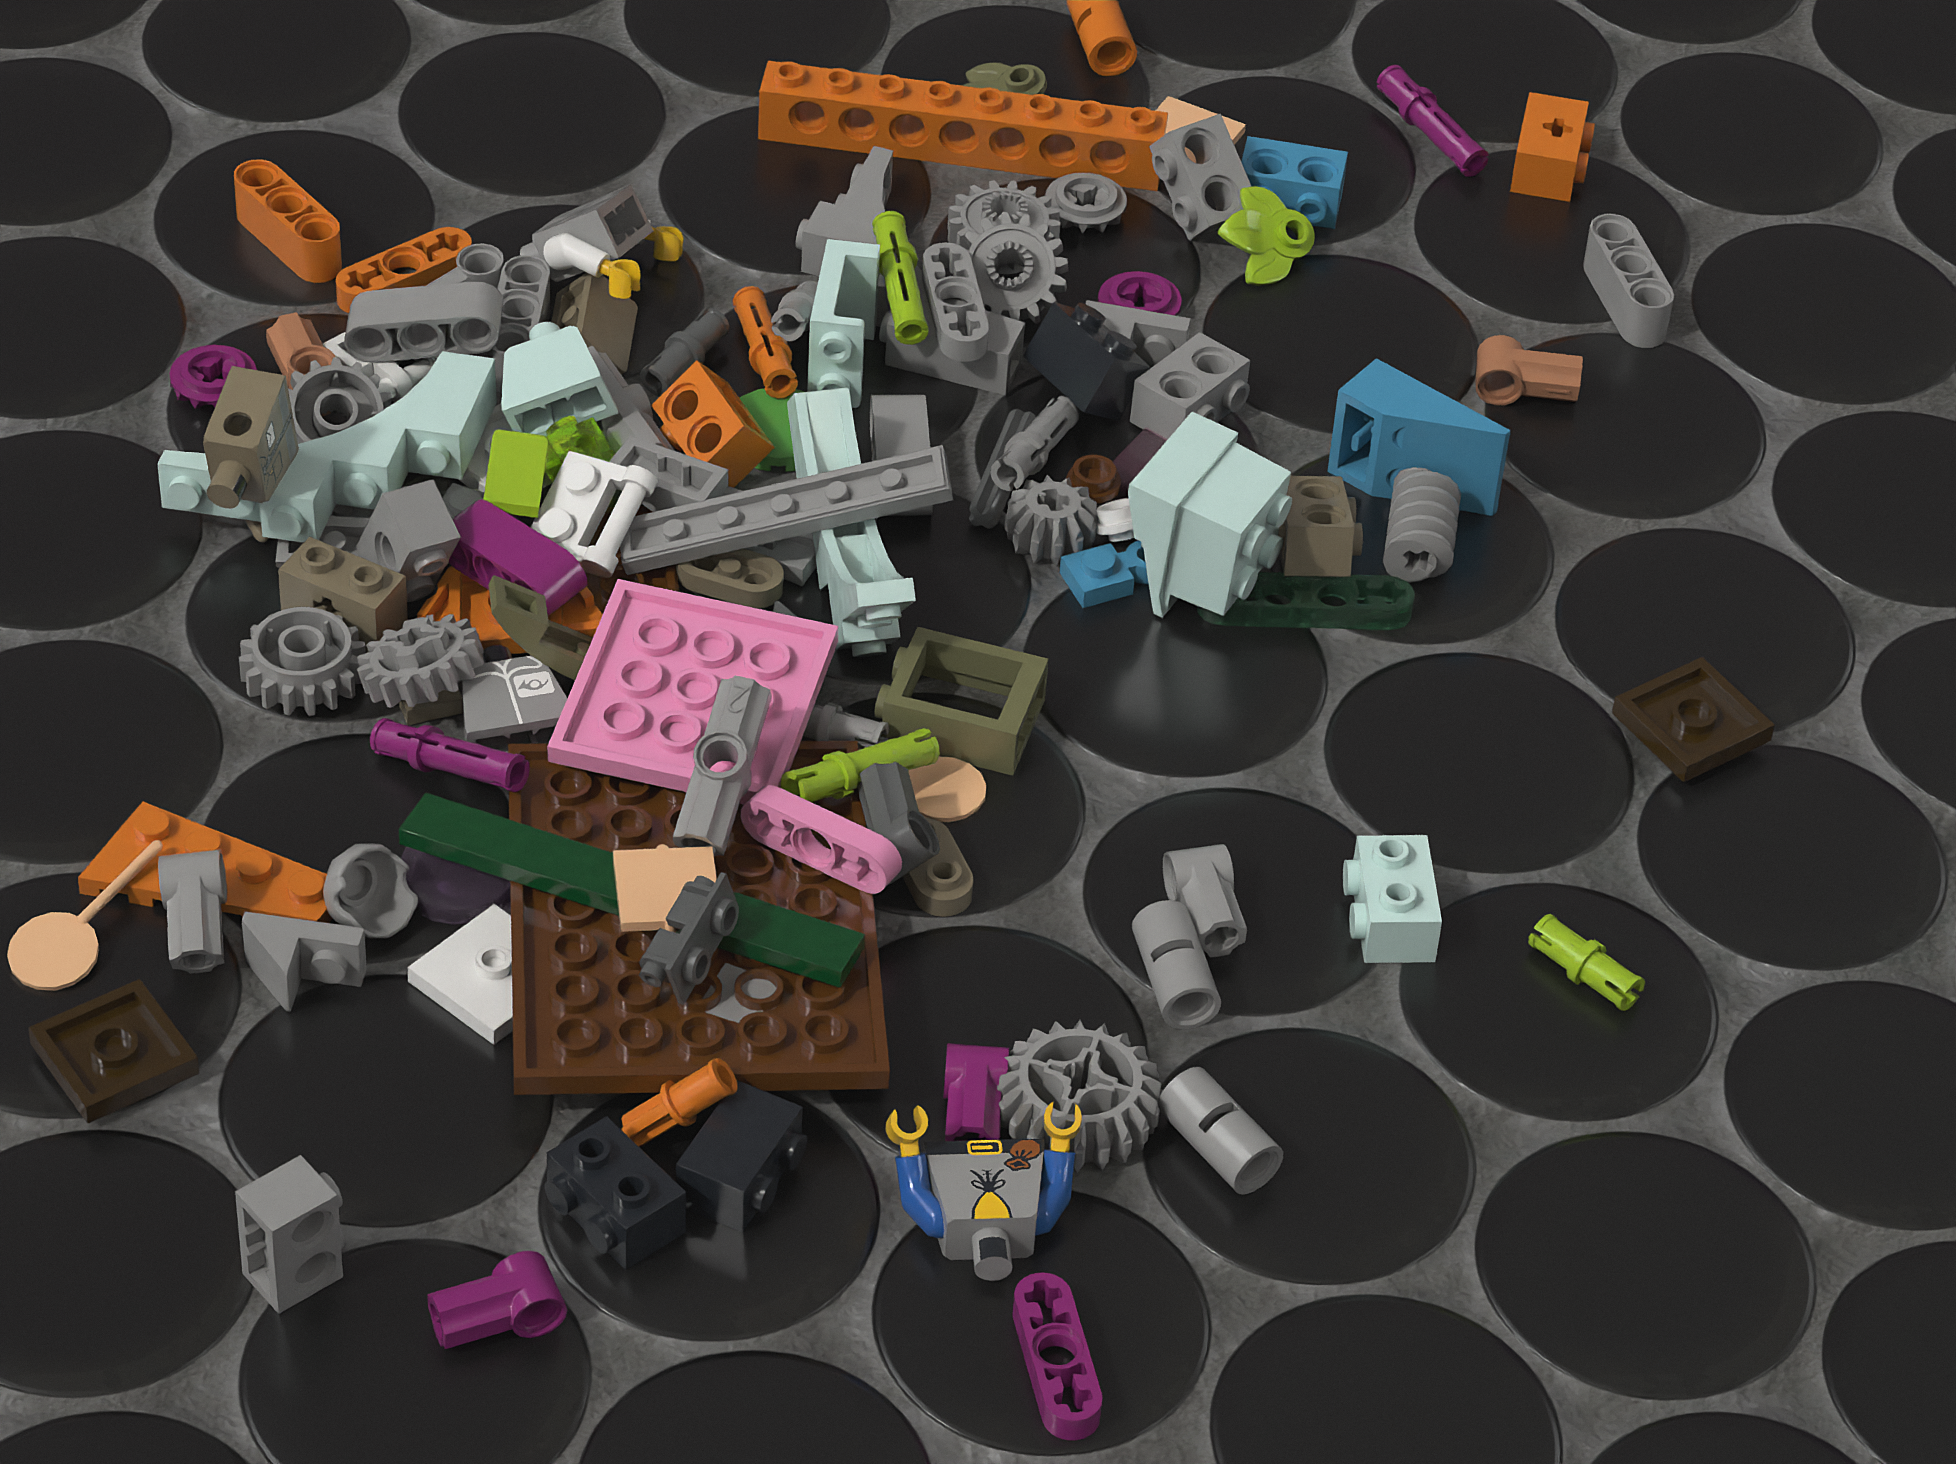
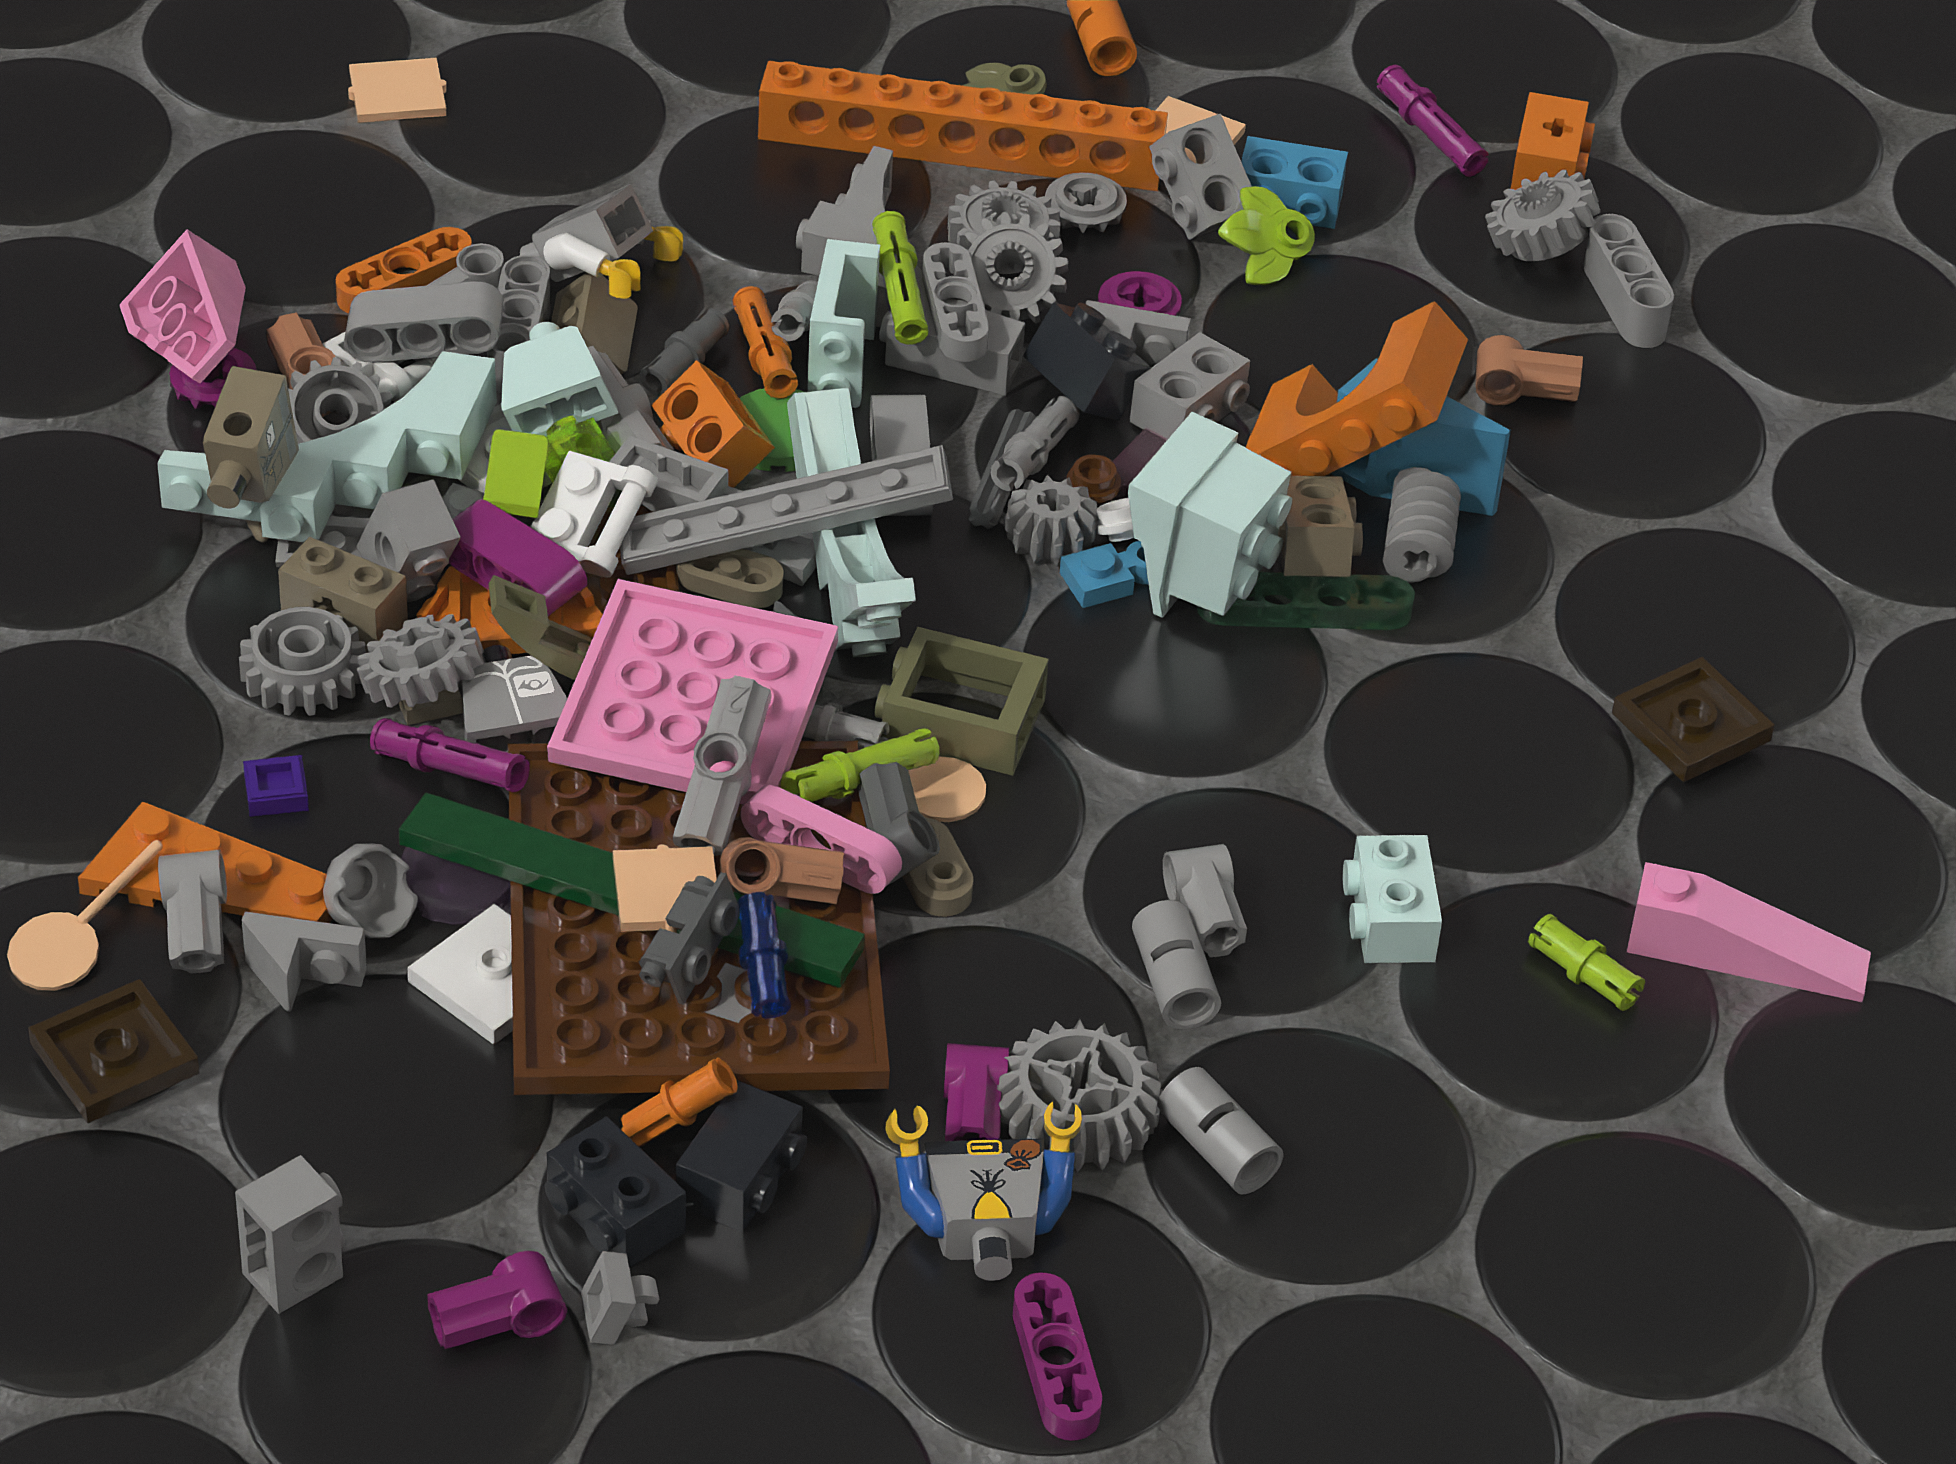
orange beam [234,159,342,283] -> none
none -> bright pink wedge [120,229,246,383]
none -> dark purple tile [243,755,309,817]
none -> light nougat piece [348,58,447,123]
none -> light grey tile [581,1251,659,1345]
none -> nougat piece [720,837,844,904]
none -> clear blue pin [737,892,791,1019]
none -> orange arch [1245,301,1468,476]
none -> light grey gear [1485,170,1600,261]
none -> bright pink wedge [1627,862,1871,1002]

